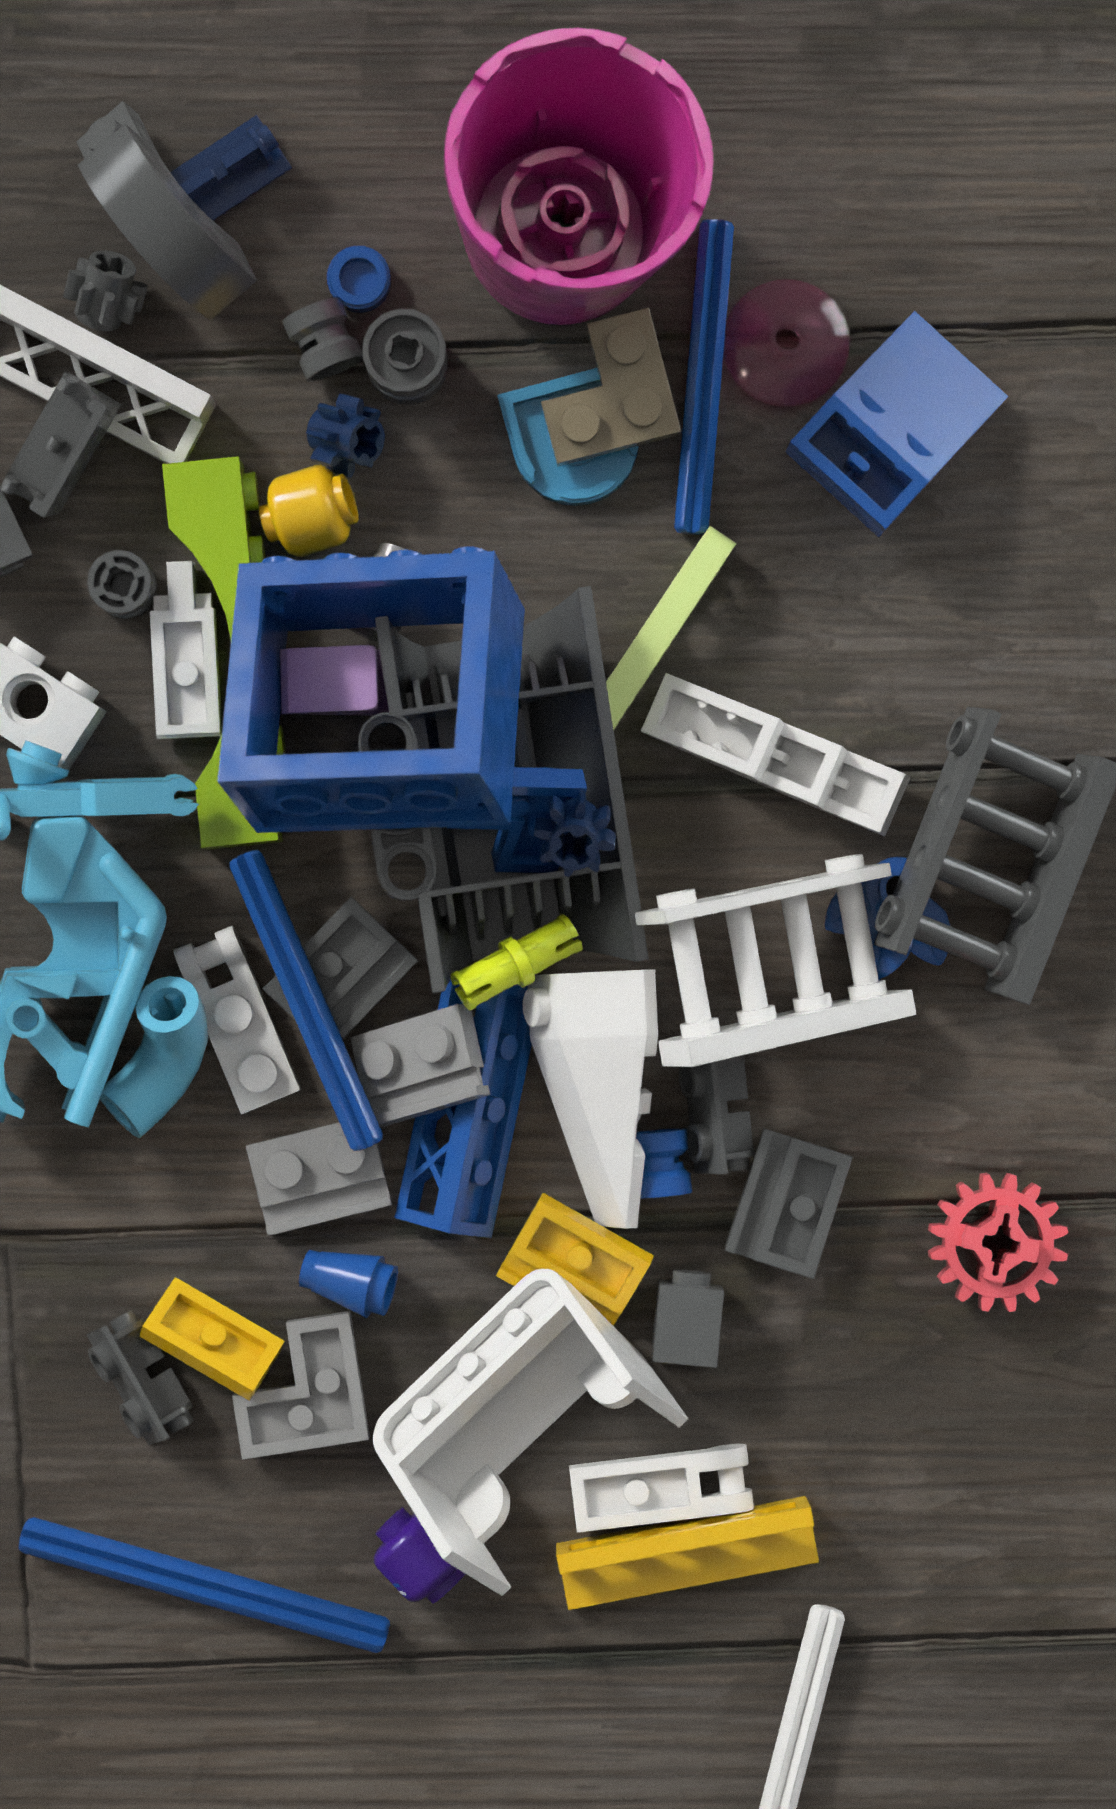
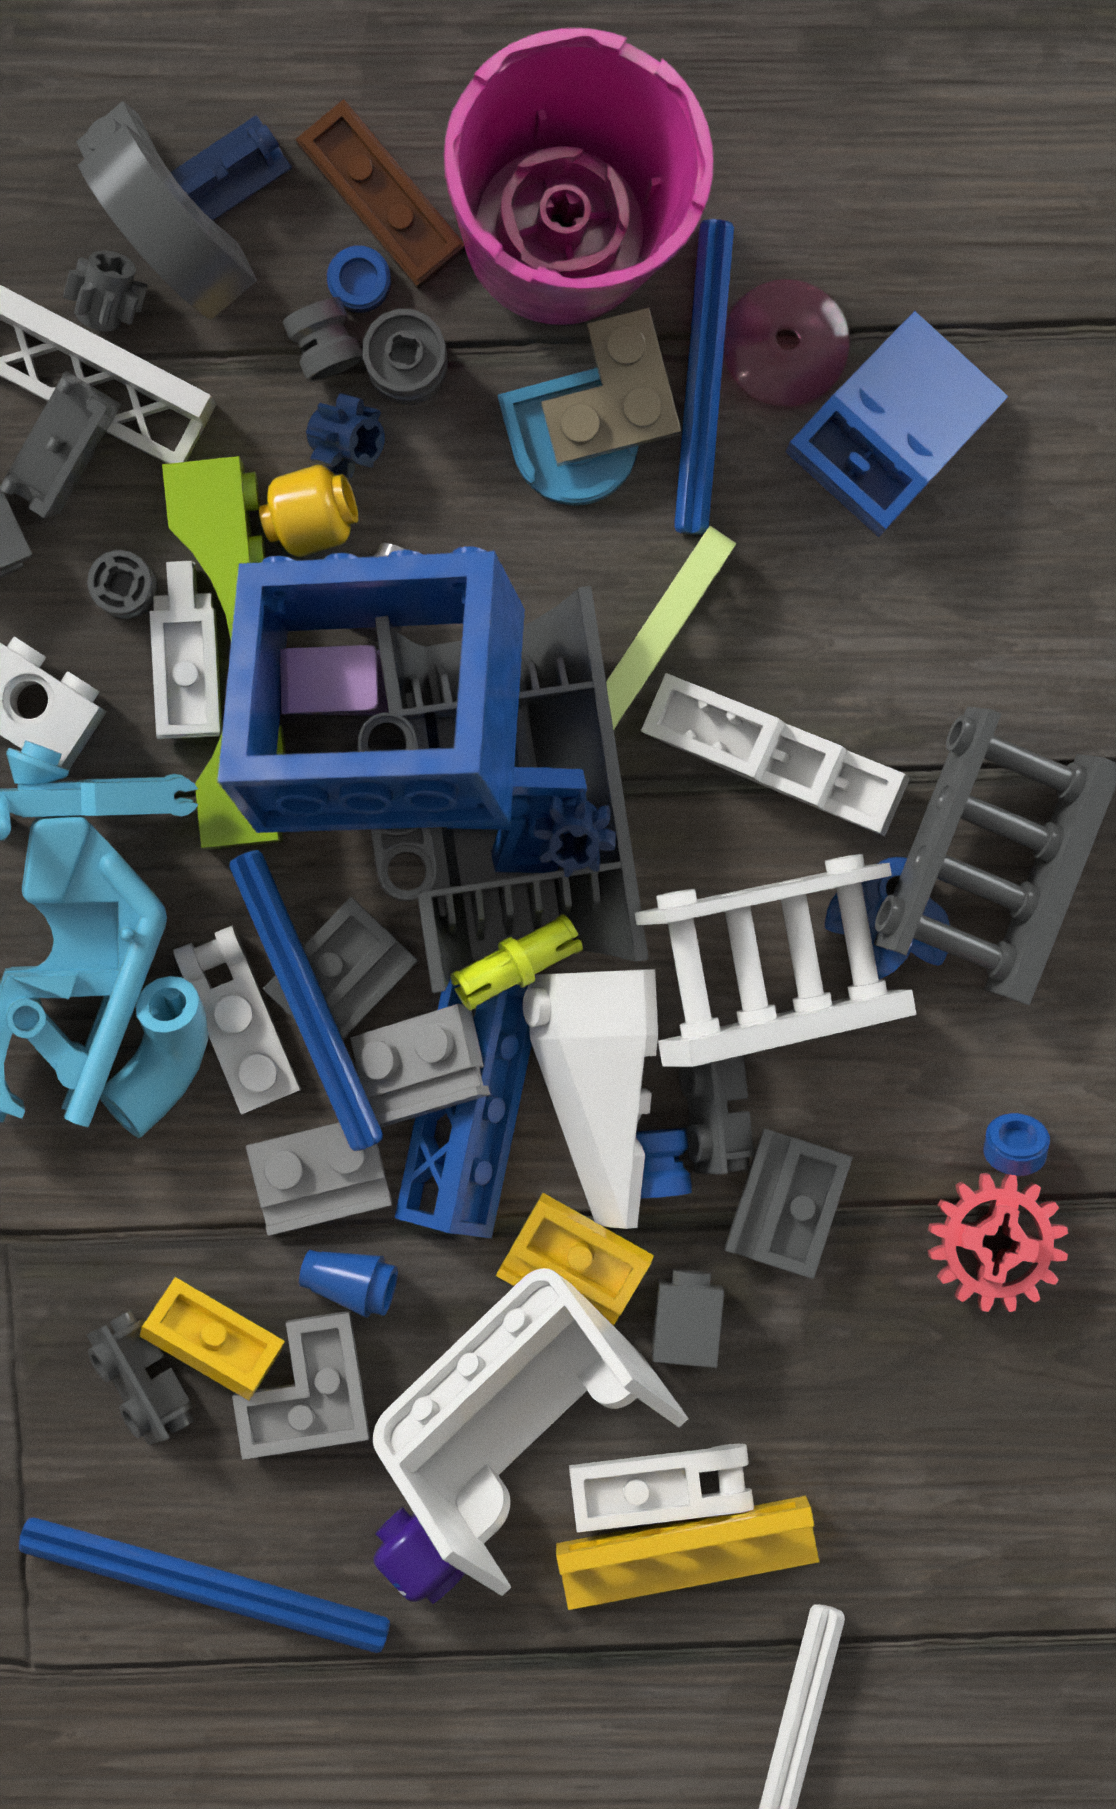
none -> reddish brown tile [295,99,466,290]
none -> blue tile [983,1113,1050,1176]

